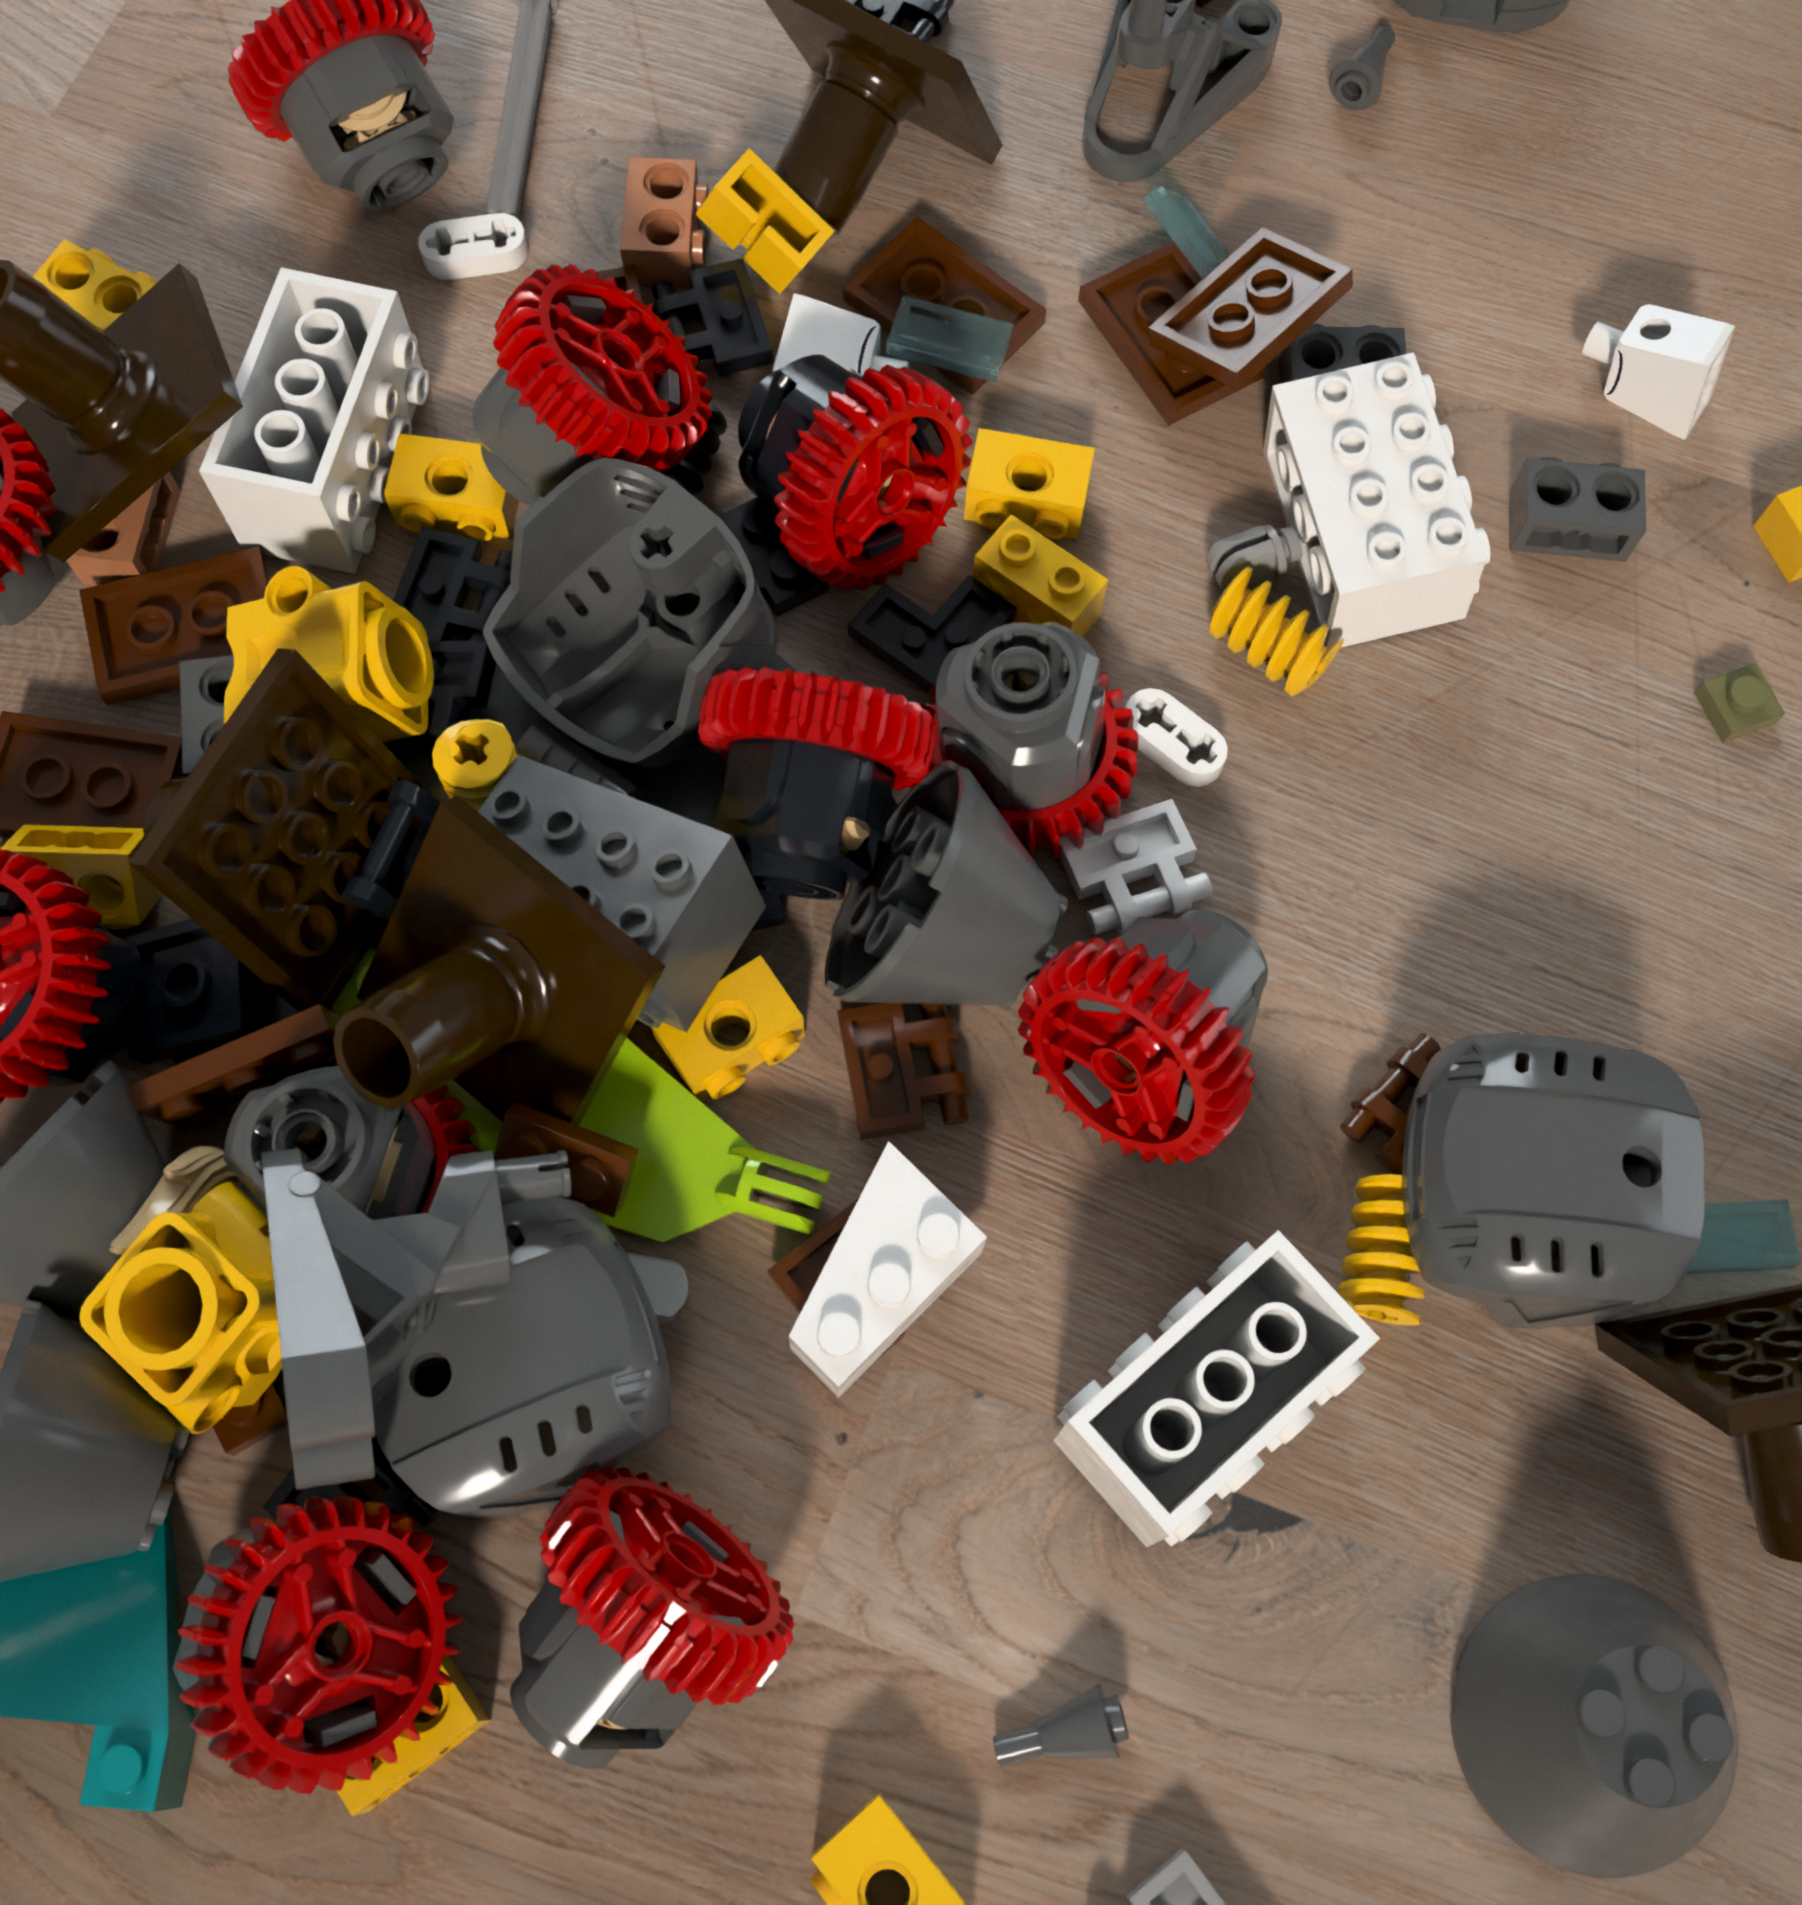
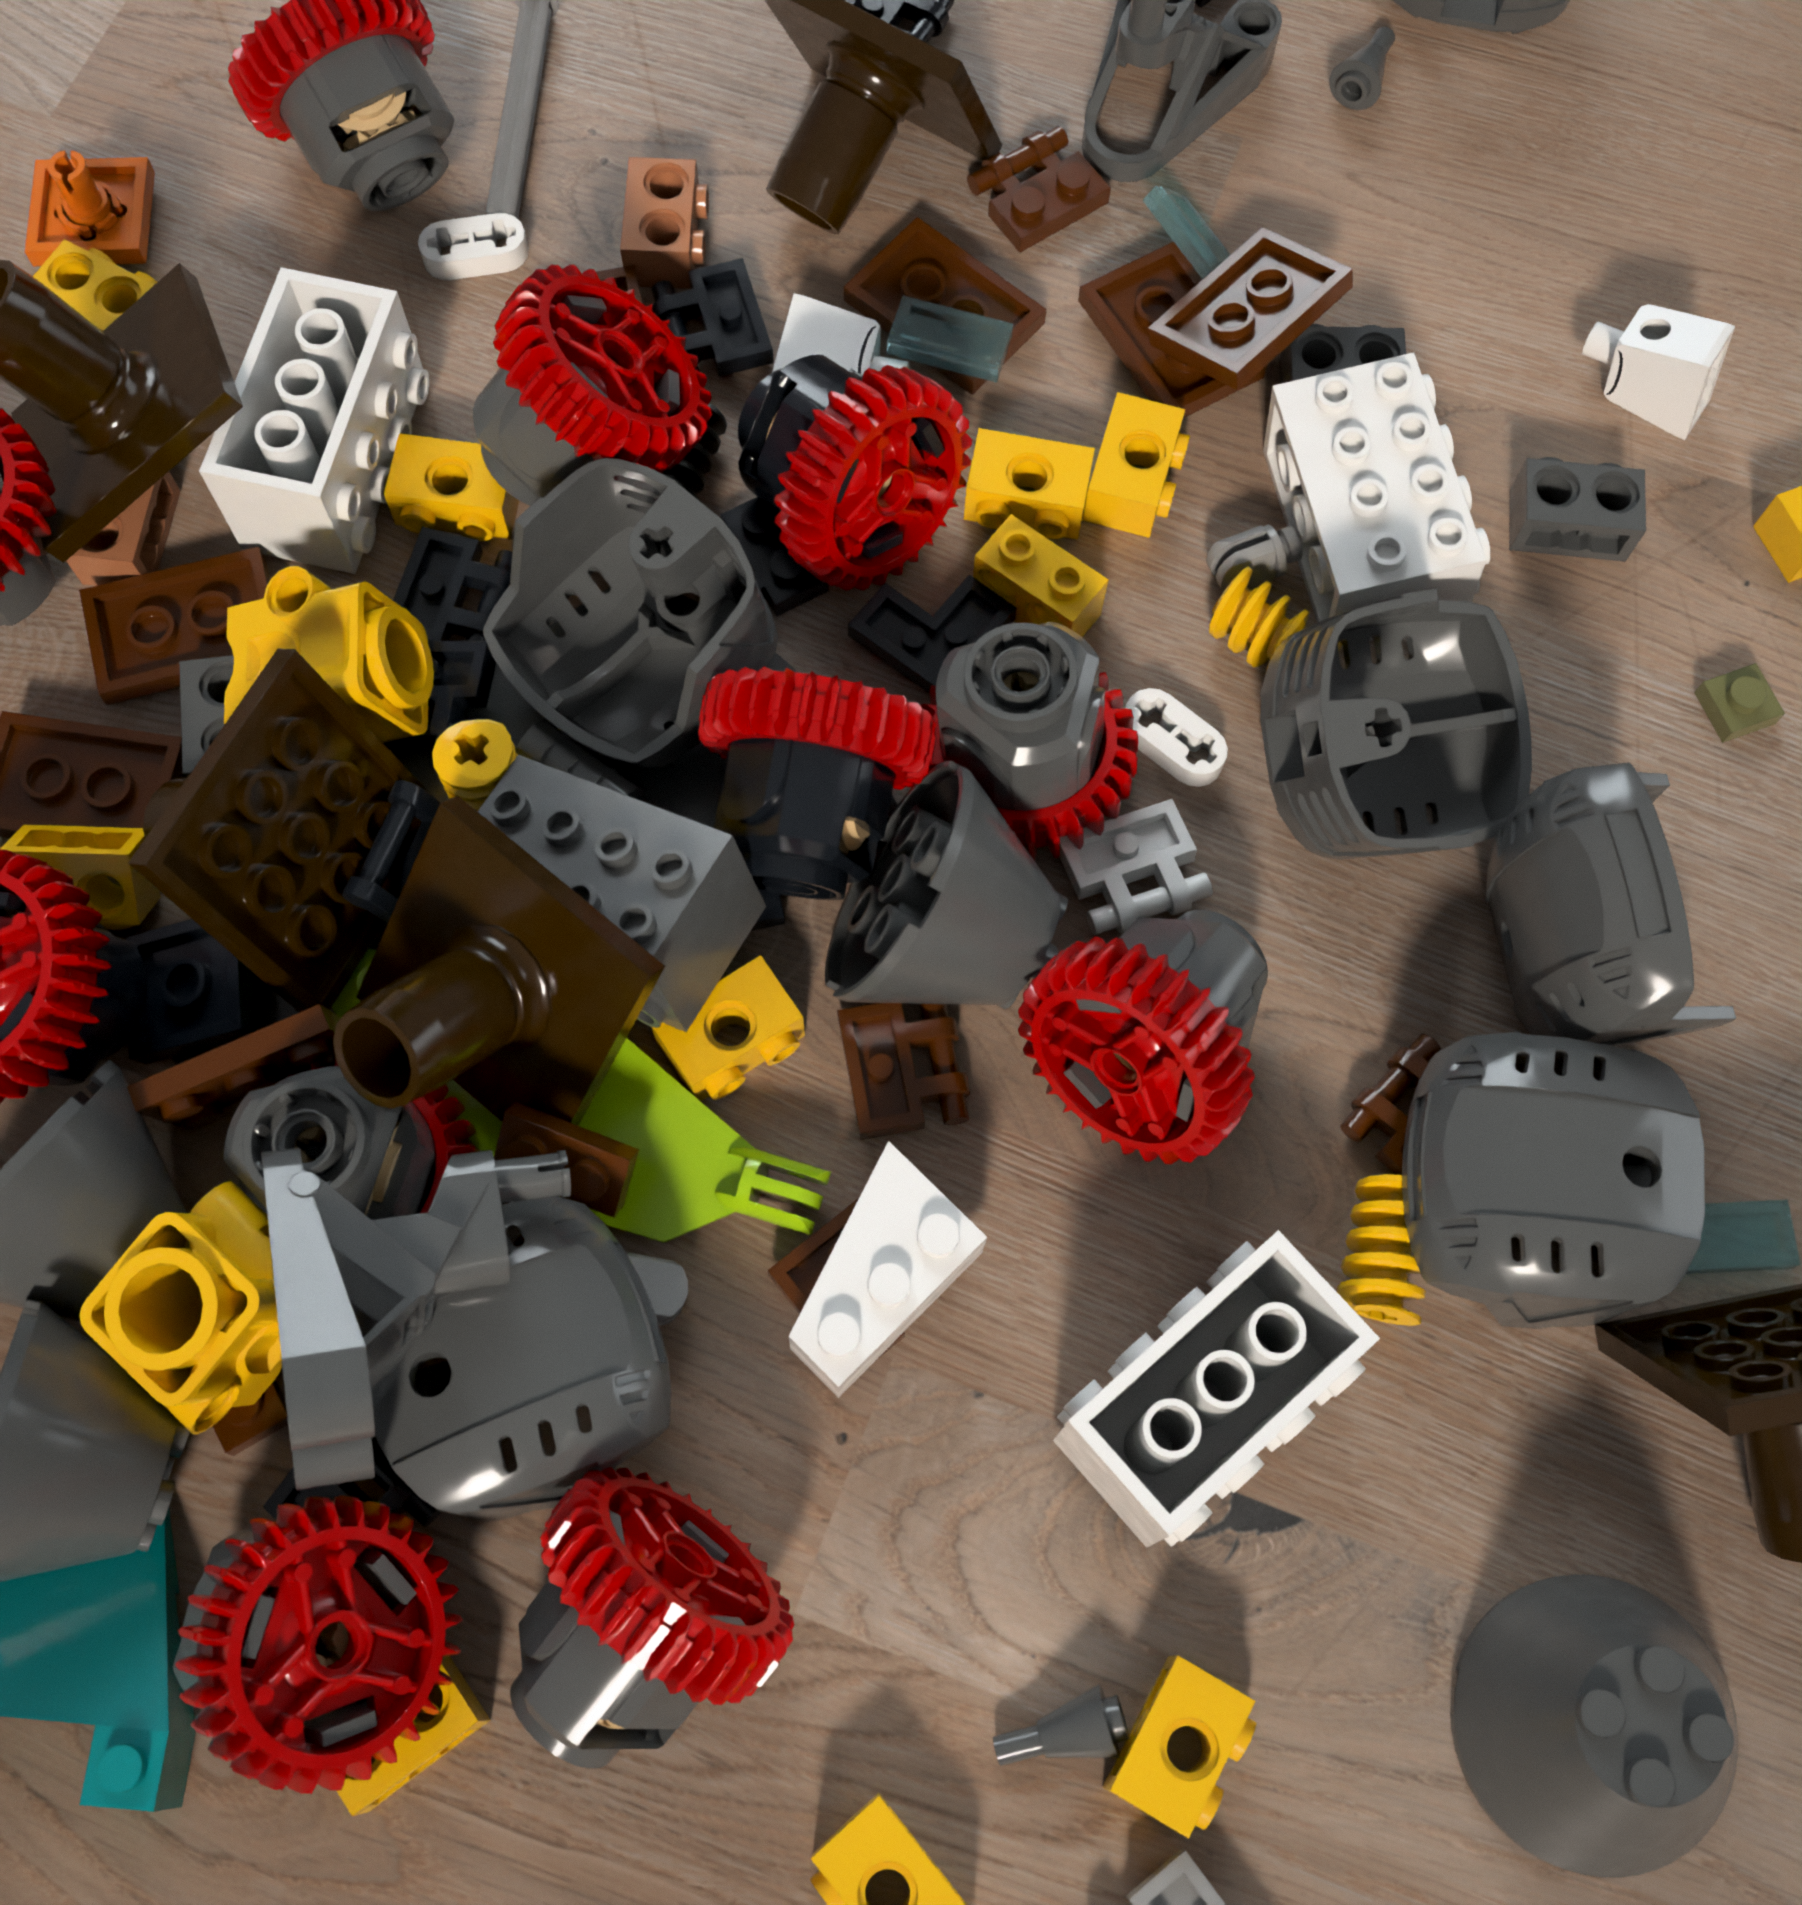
tan piece [109,1146,240,1255] -> none
yellow piece [696,148,835,294] -> none
none -> orange plate [25,150,155,267]
none -> reddish brown plate [967,126,1111,253]
none -> yellow brick [1082,392,1190,538]
none -> yellow brick [1103,1655,1256,1838]
none -> dark grey piece [1260,588,1532,860]
none -> dark grey piece [1485,762,1736,1046]

